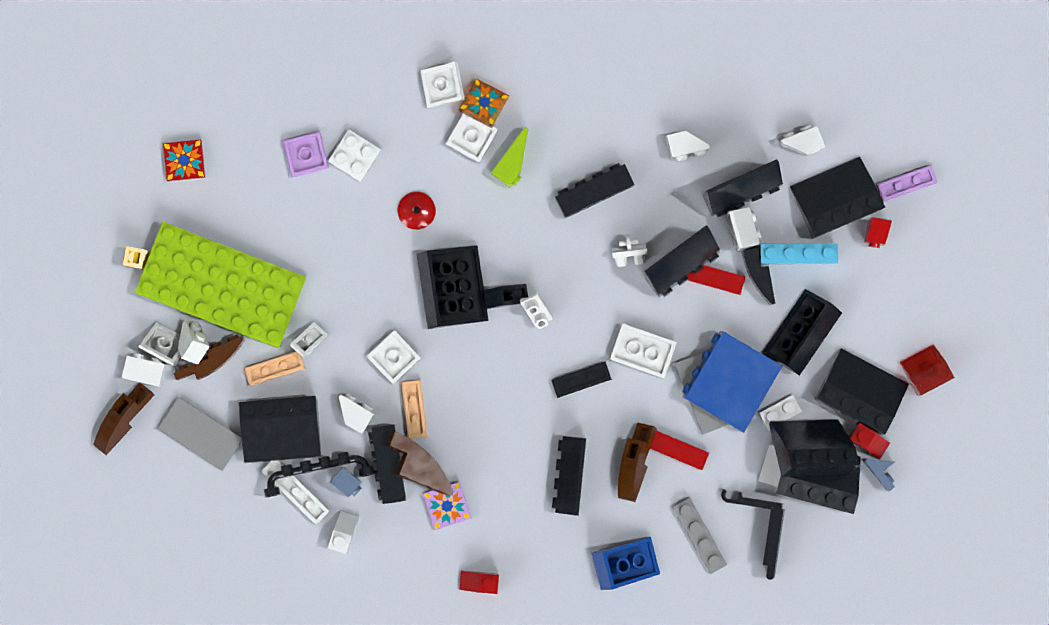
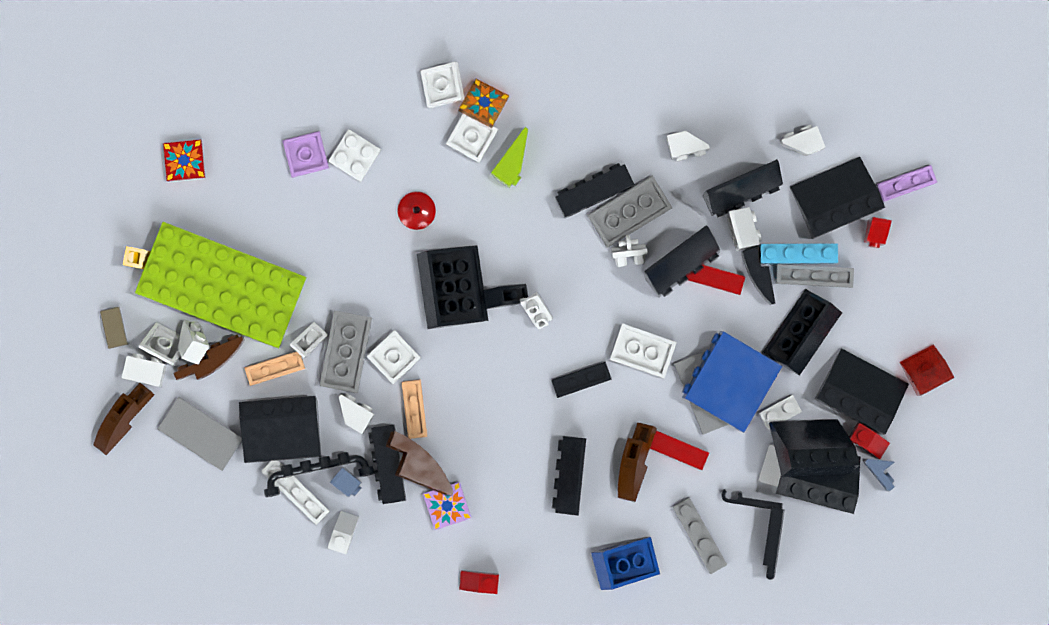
none -> dark tan tile [100,307,128,349]
none -> light grey plate [320,310,372,393]
none -> light grey tile [587,175,672,248]
none -> light grey plate [776,264,854,288]

